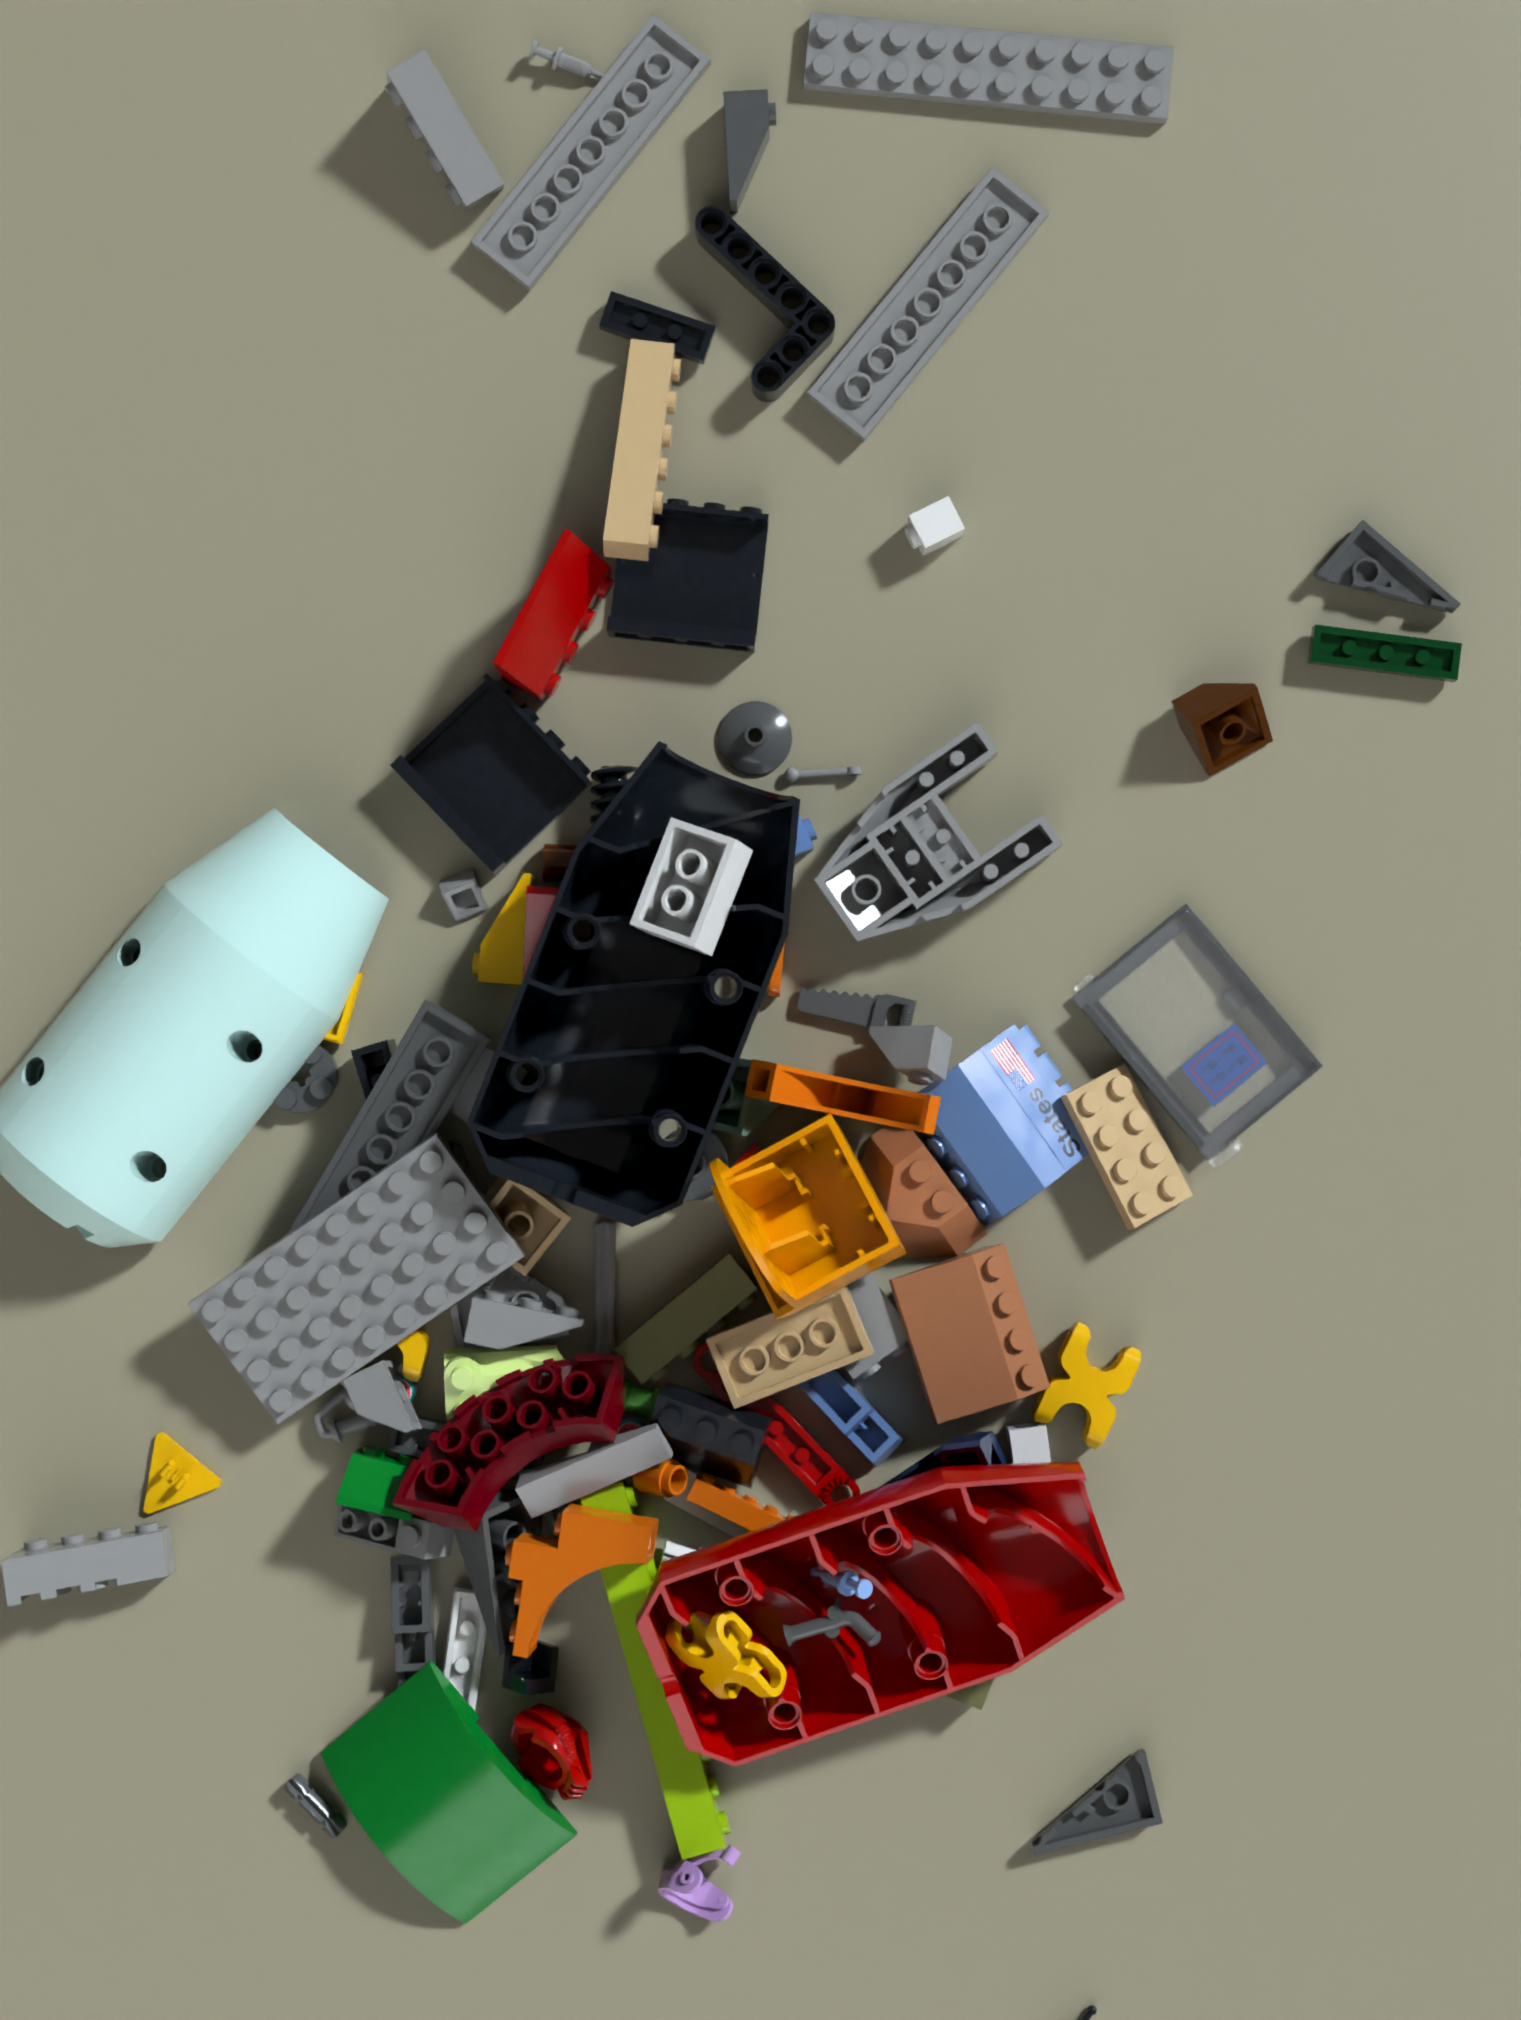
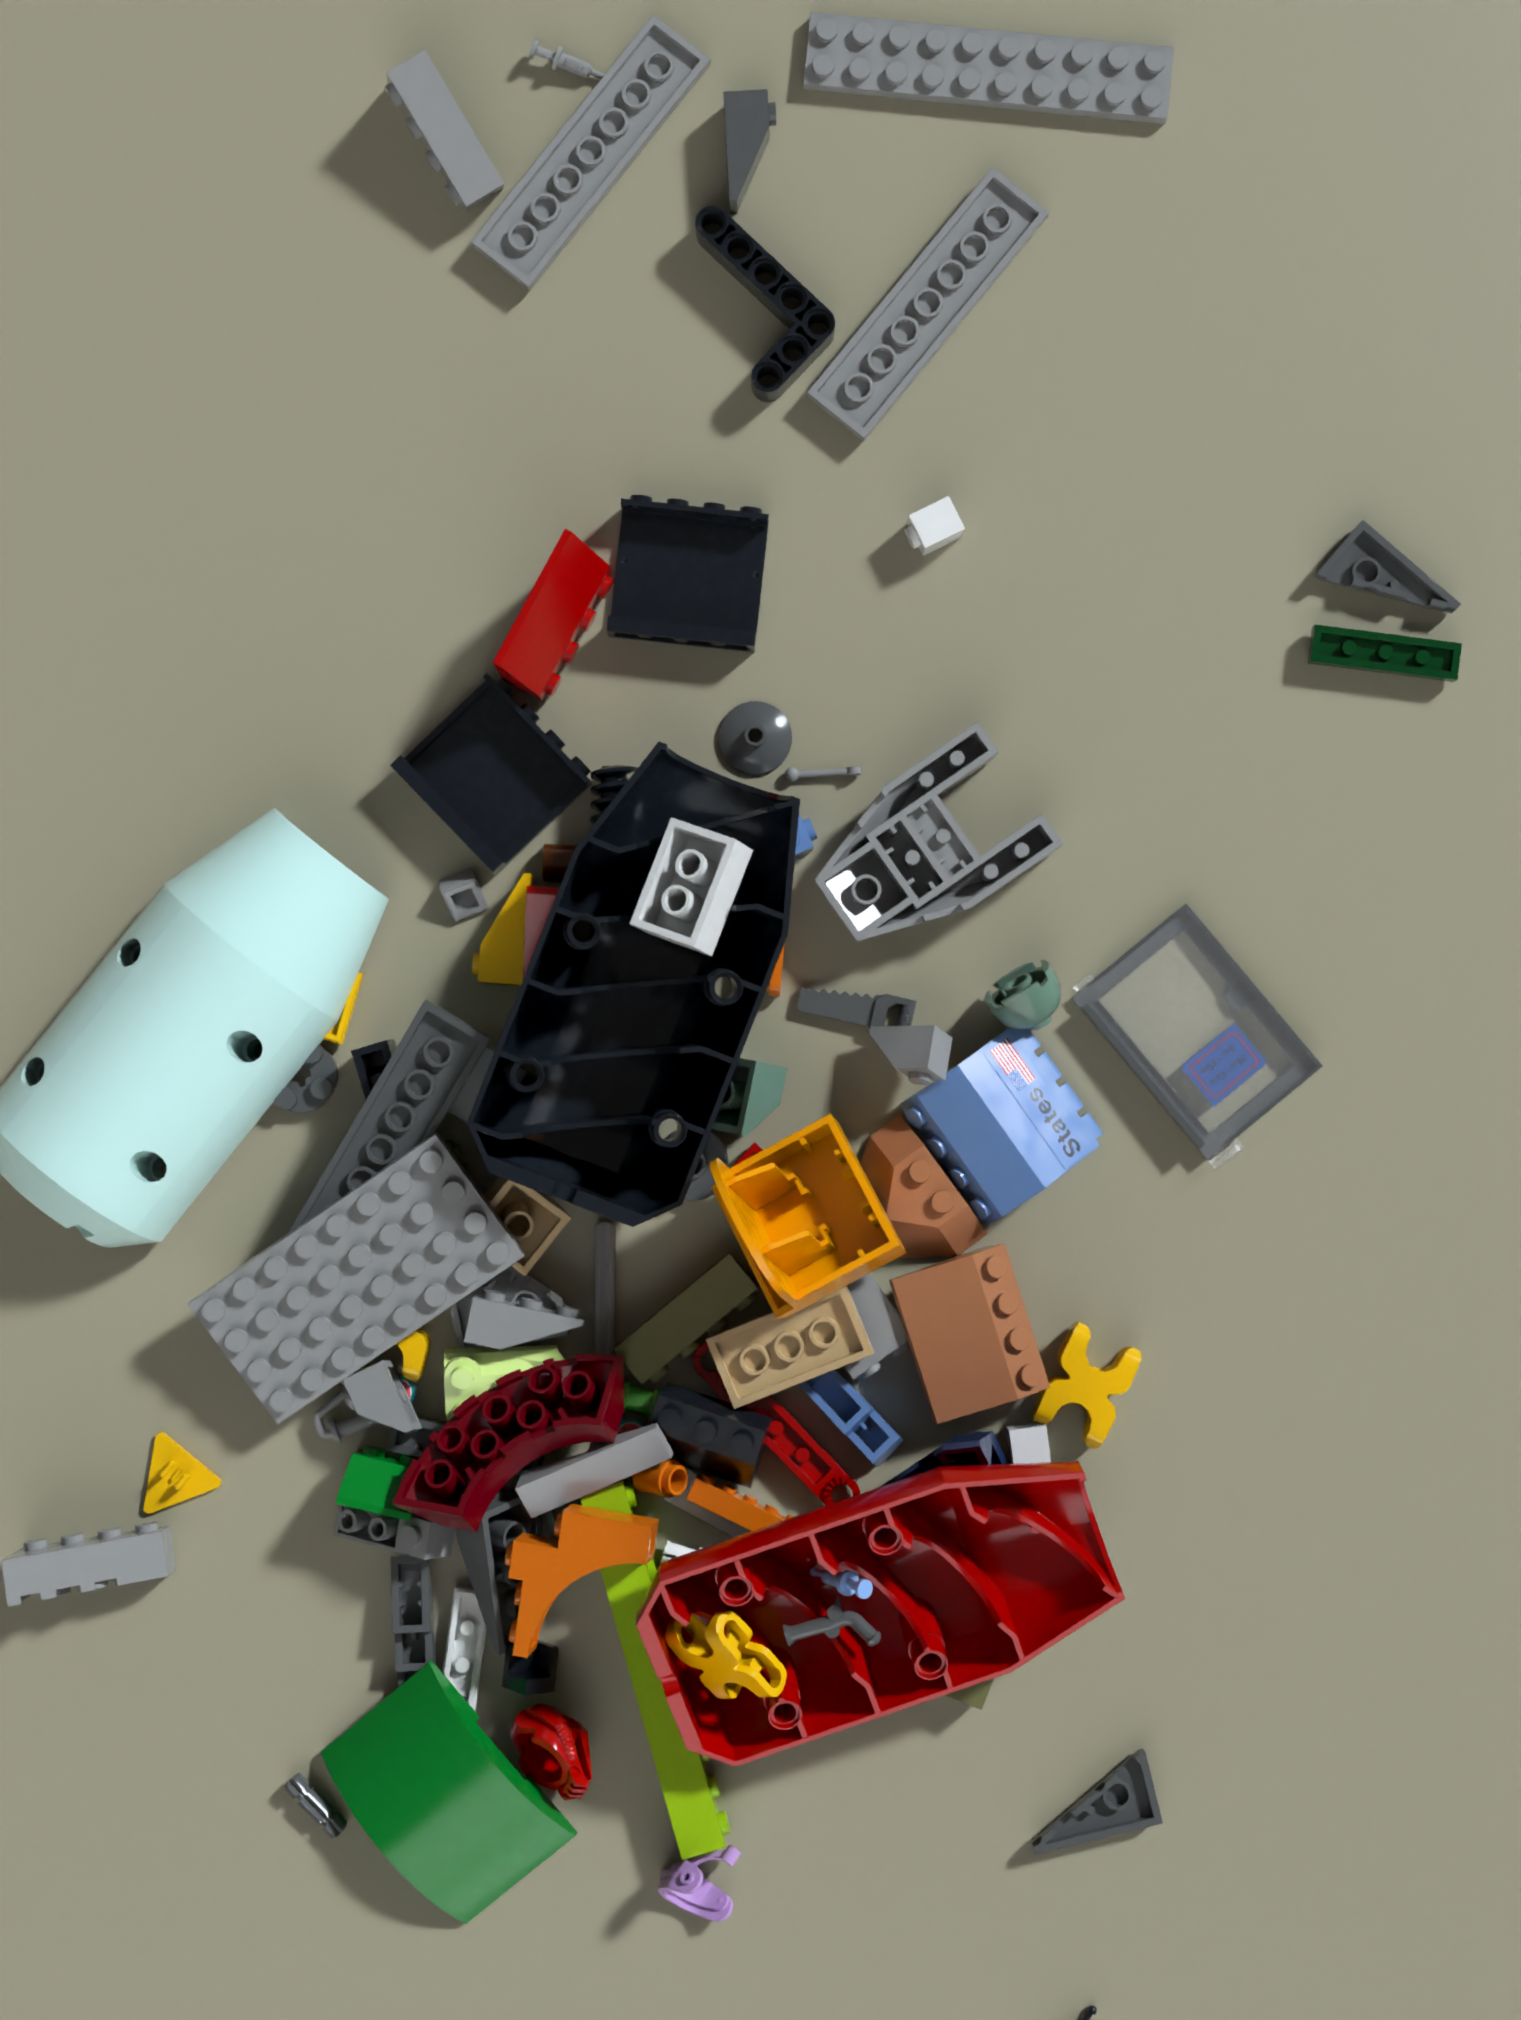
black plate [599,291,716,365] -> none
tan brick [603,339,681,561] -> none
orange arch [744,1059,941,1135] -> none
tan plate [1060,1063,1193,1230] -> none
reddish brown slope [1171,683,1273,777] -> none
none -> sand green cylinder [984,960,1061,1030]

